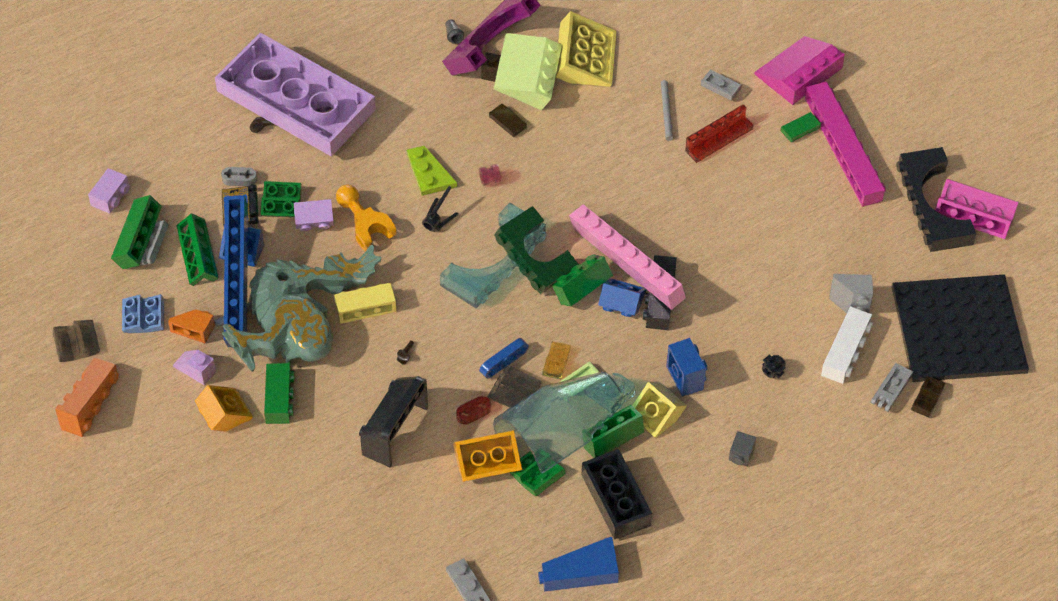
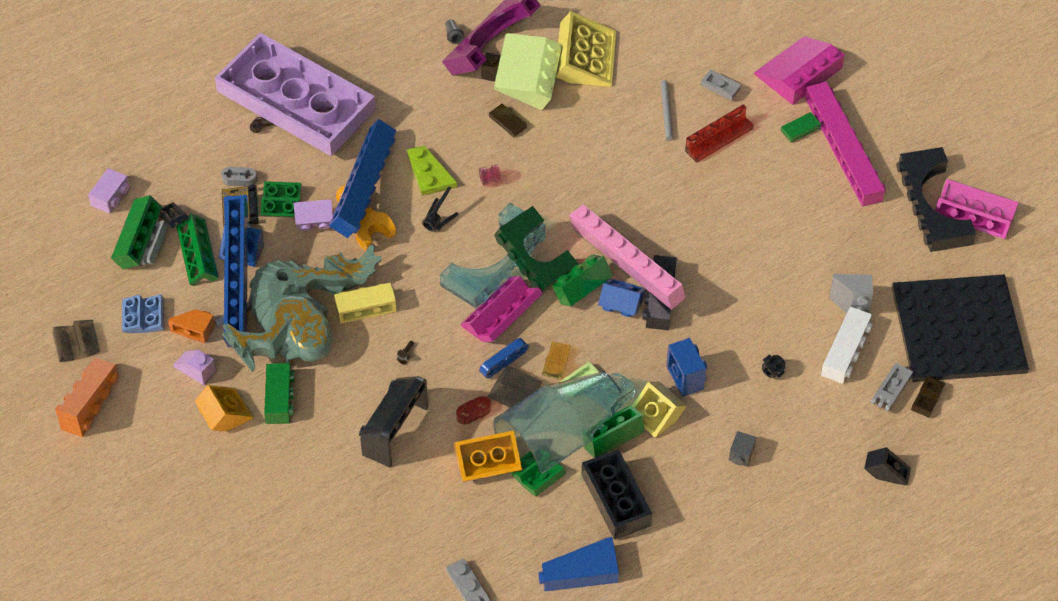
none -> black tile [159,202,189,228]
none -> blue brick [329,118,397,238]
none -> dark pink slope [460,276,543,342]
none -> black slope [864,447,911,486]

